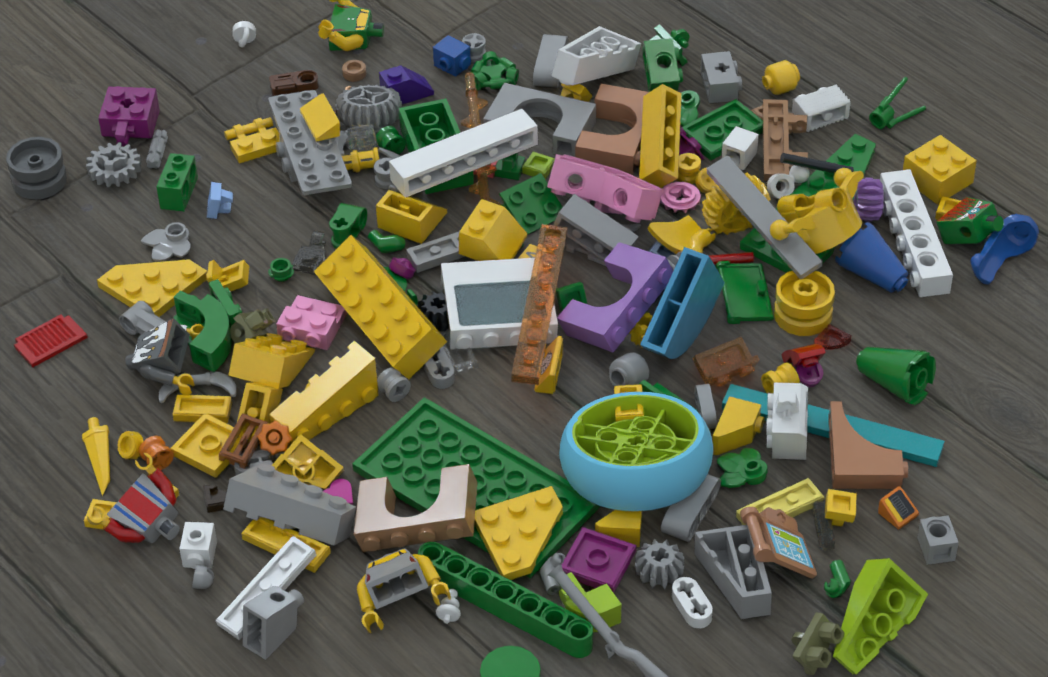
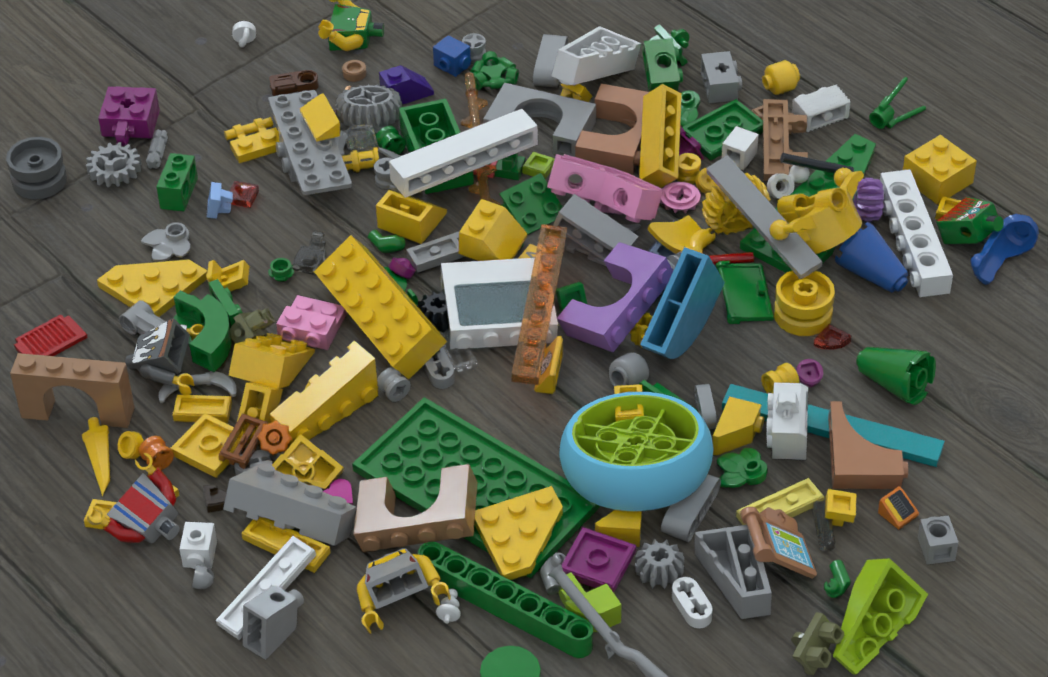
green piece [329,203,368,249] -> none
clear orange bracket [692,336,760,387] -> none
red slope [781,344,826,368] -> none
none -> medium nougat arch [10,353,135,428]
none -> clear red tile [229,181,259,208]

